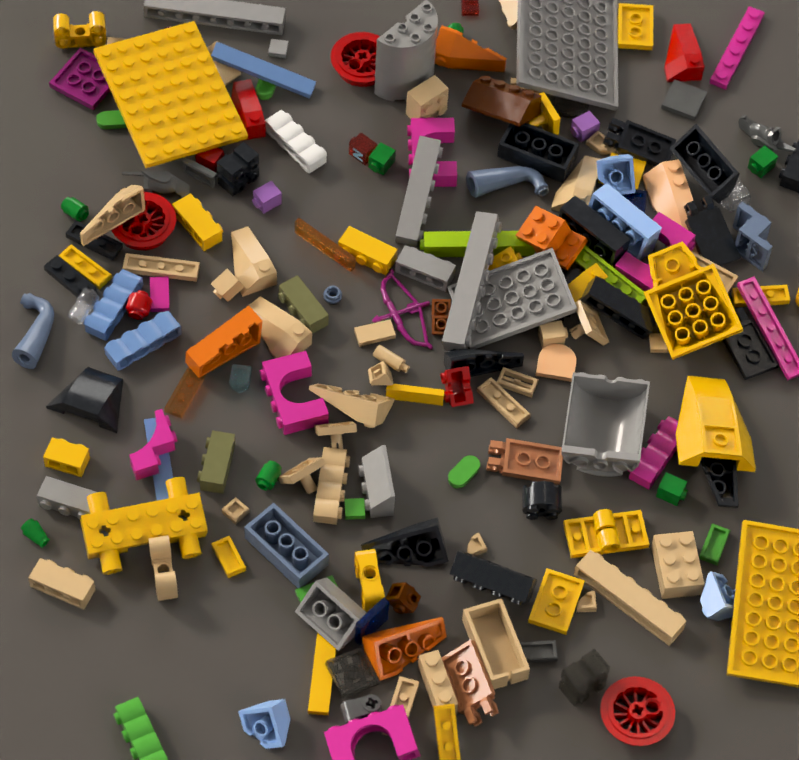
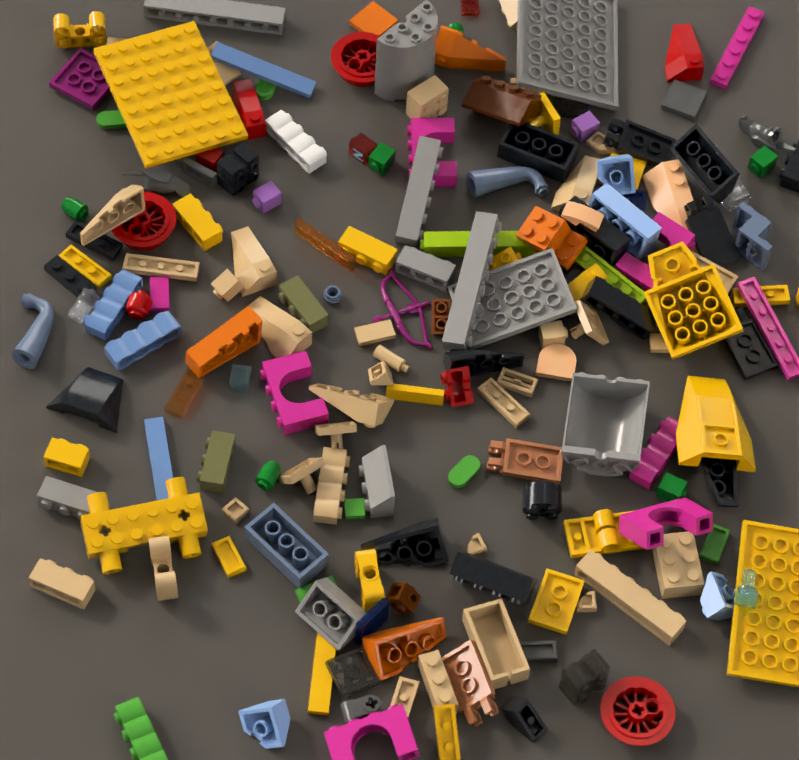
green cone [21,518,50,548] -> none
dark pink arch [129,409,177,480] -> none
light grey tile [268,39,288,58] -> none
yellow plate [618,3,653,50] -> none
none -> orange tile [349,1,399,36]
none -> black slope [500,694,548,743]
none -> light nougat slope [561,201,604,232]
none -> dark pink arch [619,497,713,550]
none -> clear light blue axle [734,569,758,609]

